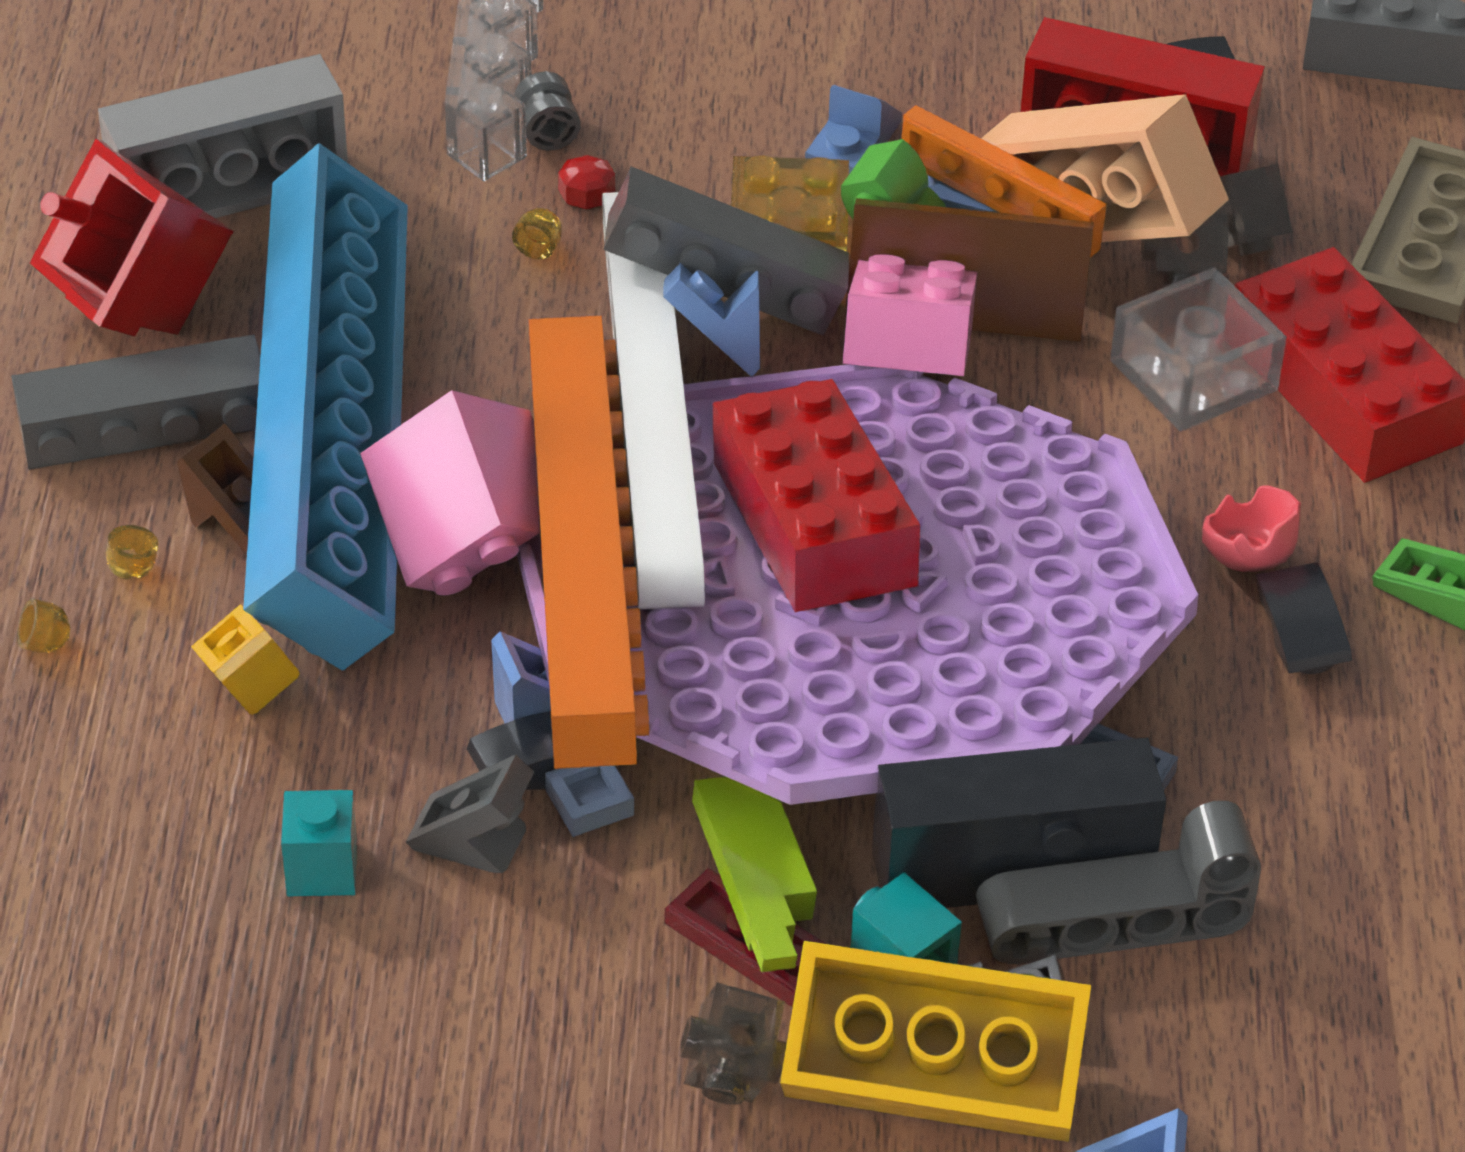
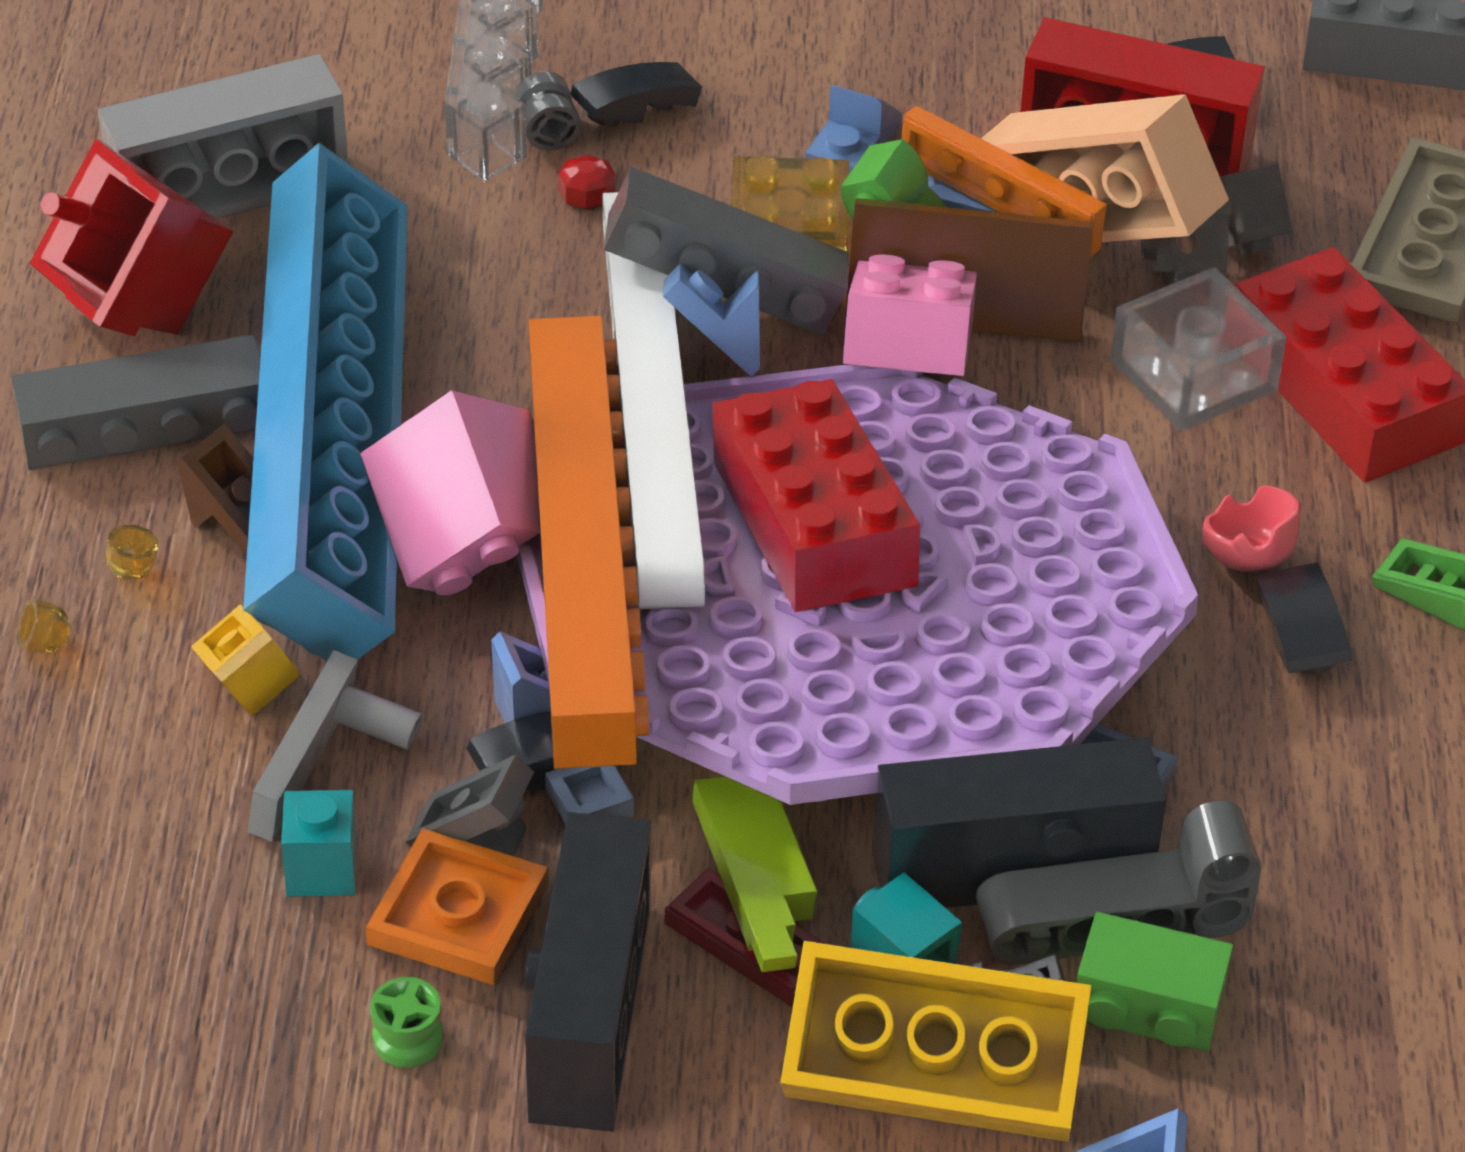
clear yellow hinge [512,207,562,260] -> none
clear smoke brick [678,982,787,1105] -> none
none -> light grey piece [247,650,423,842]
none -> orange plate [365,828,549,985]
none -> bright green wheel [370,977,443,1068]
none -> black brick [525,812,651,1132]
none -> black slope [571,62,702,126]
none -> bright green brick [1076,911,1233,1052]

